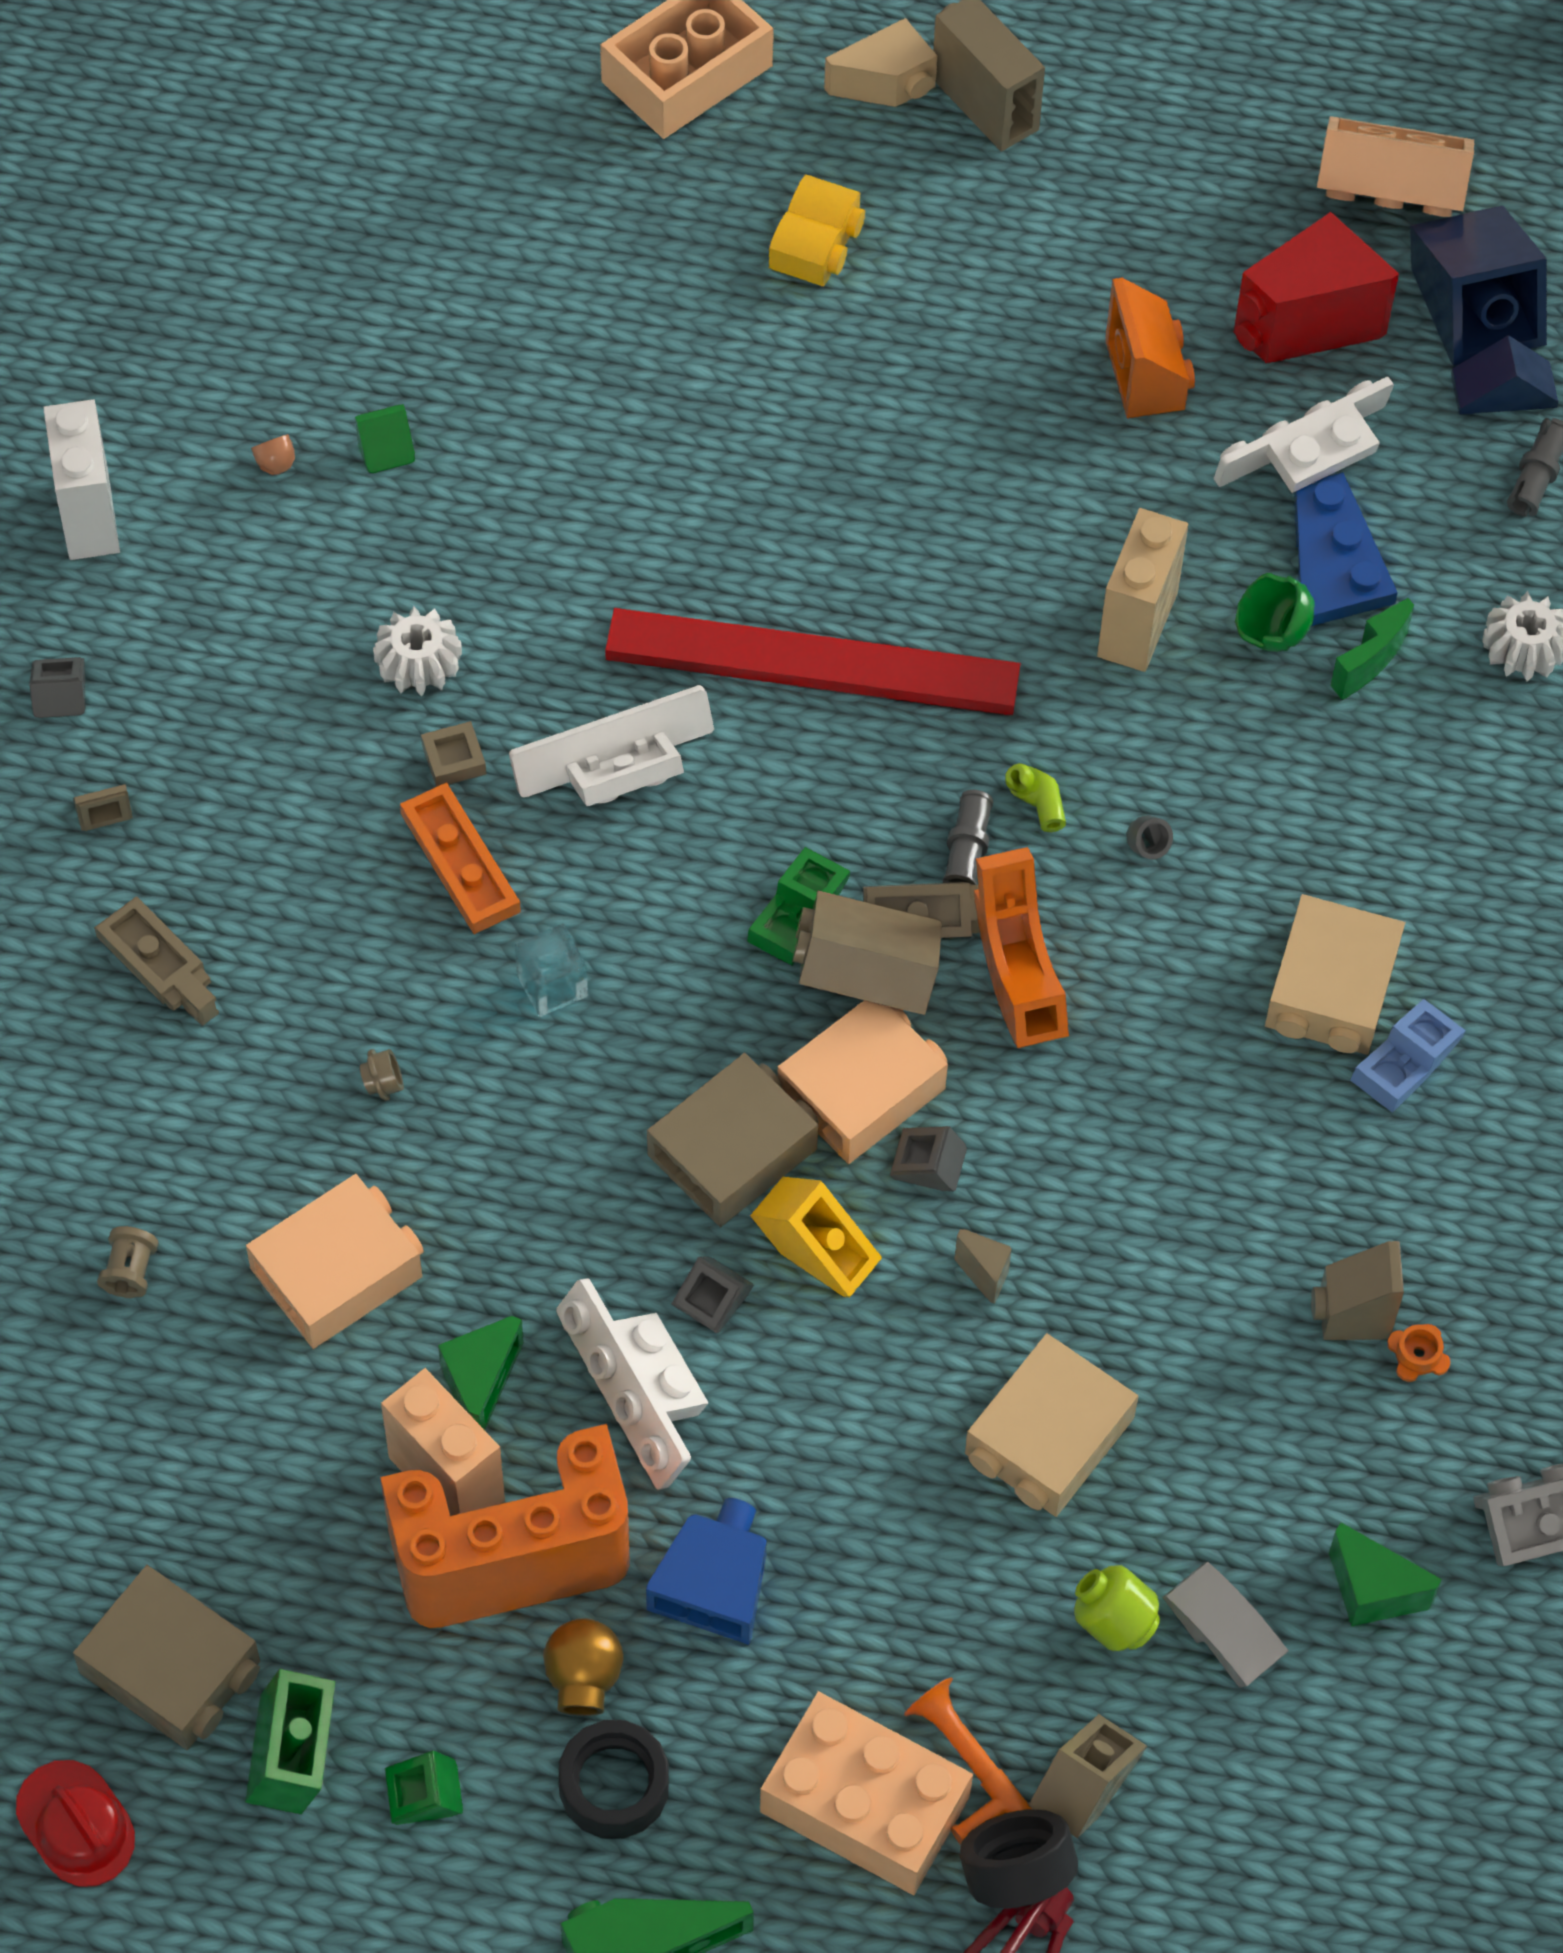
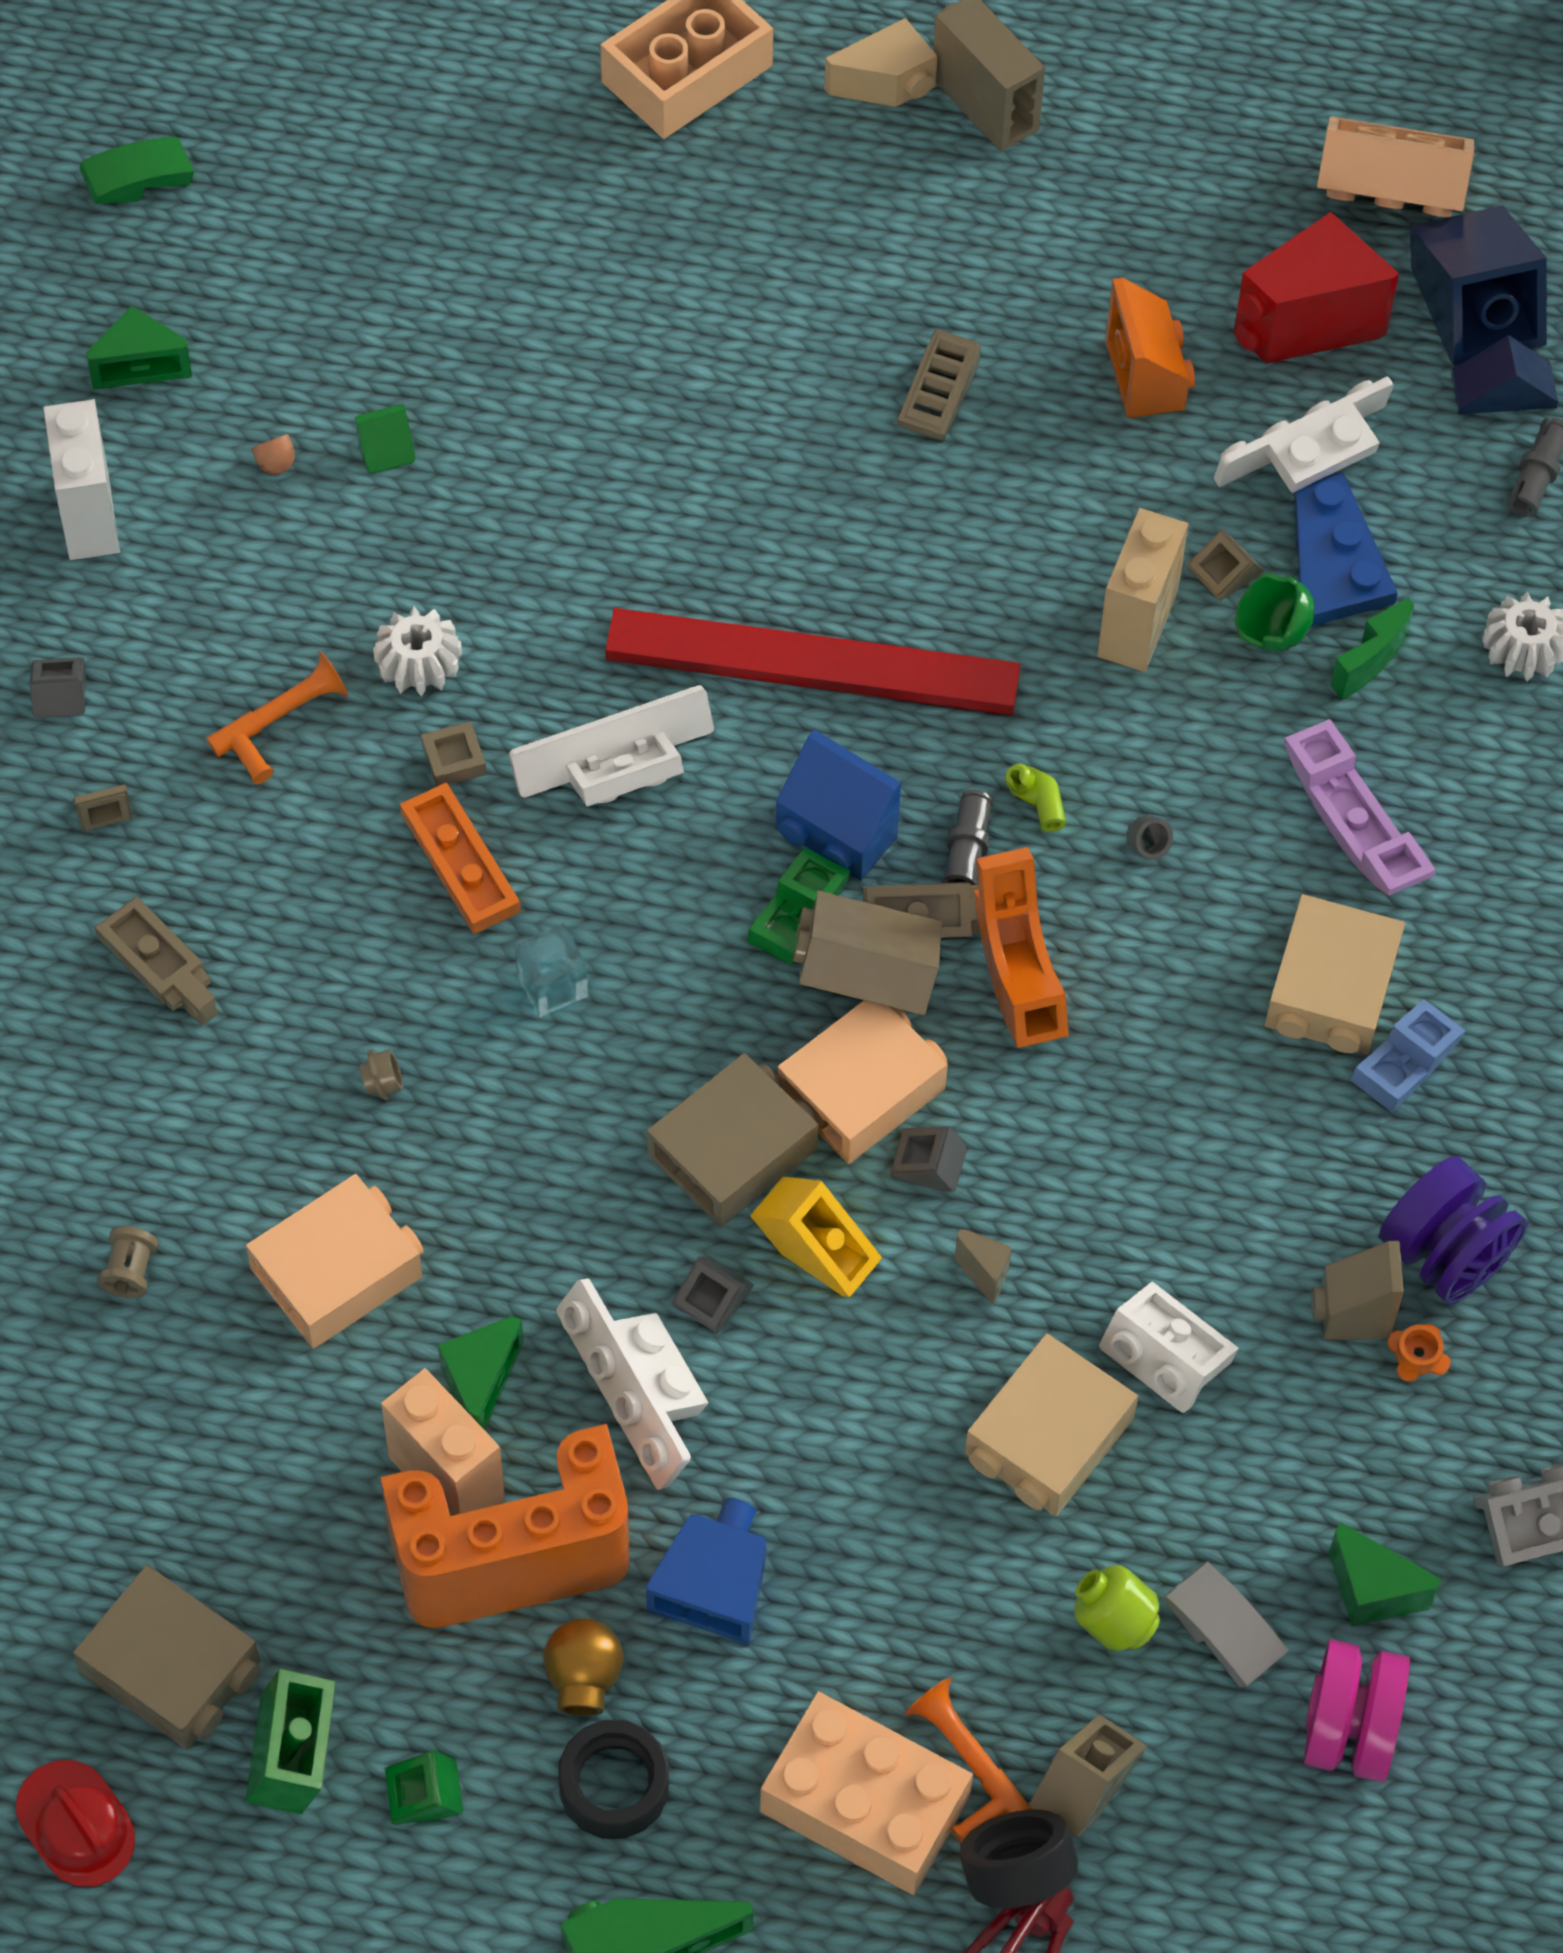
yellow brick [769,174,865,287] -> none
none -> green slope [79,136,194,204]
none -> green slope [87,306,192,390]
none -> orange piece [206,651,348,784]
none -> blue slope [776,730,901,881]
none -> dark tan slope [897,330,981,441]
none -> white bracket [1099,1282,1239,1413]
none -> dark tan slope [1186,529,1264,601]
none -> lavender slope [1284,719,1436,896]
none -> dark pink wheel [1303,1639,1410,1783]
none -> dark purple wheel [1378,1156,1528,1305]

